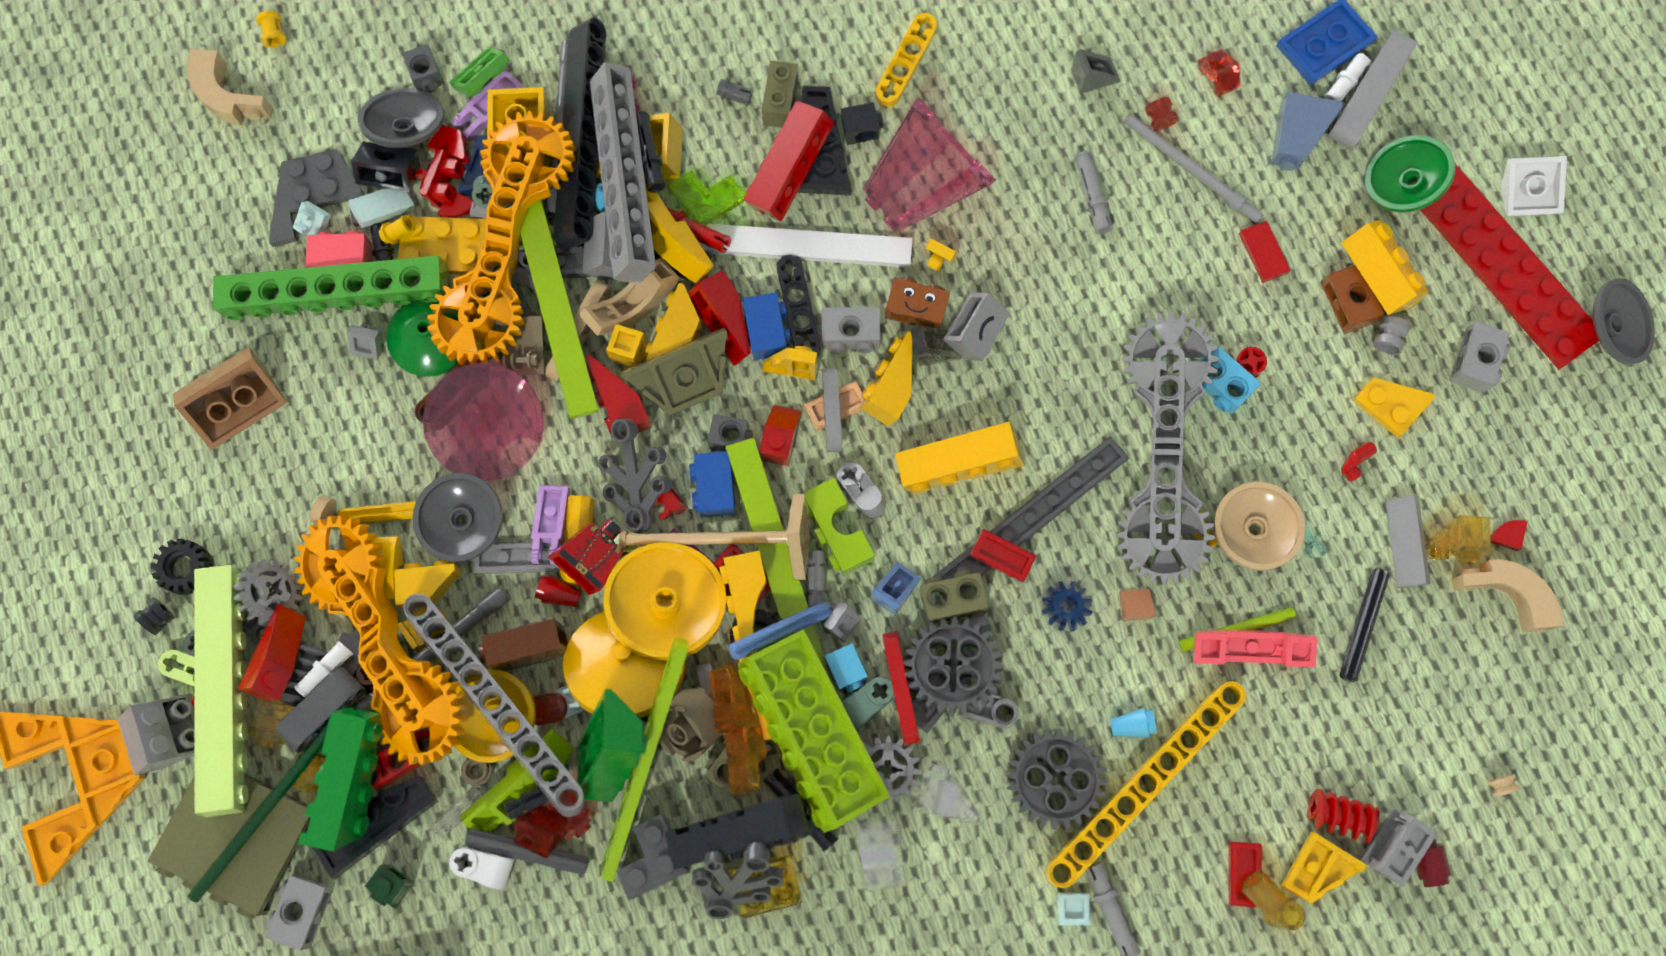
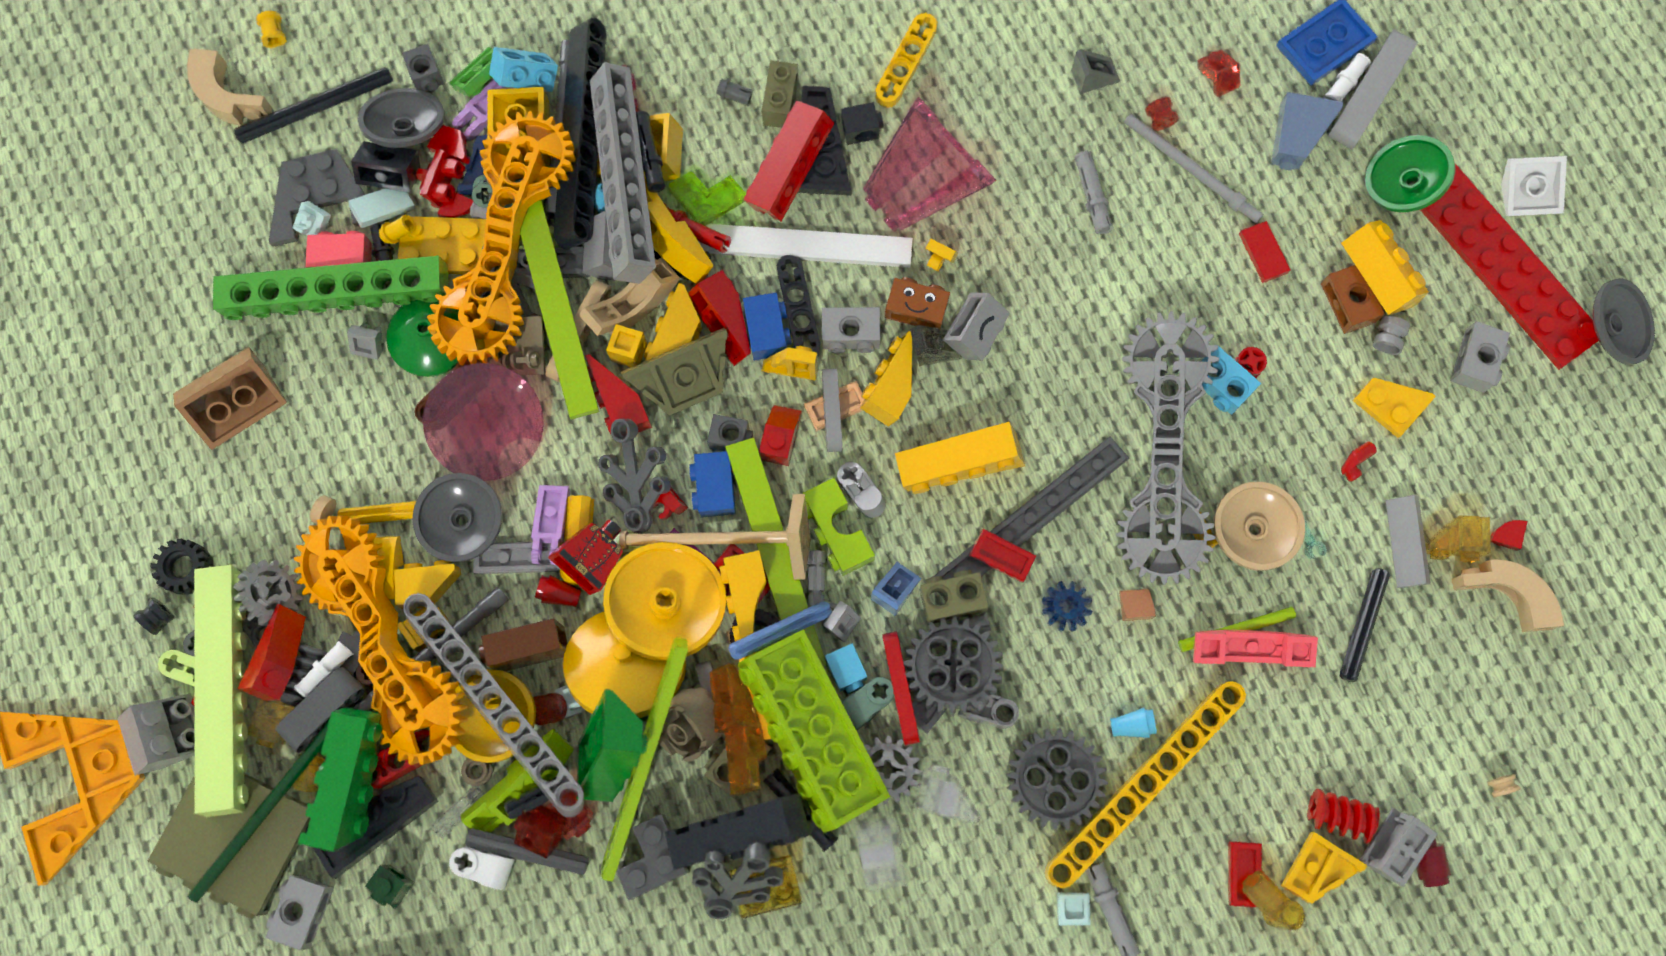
none -> black axle [234,67,393,143]
none -> medium azure brick [489,47,558,92]

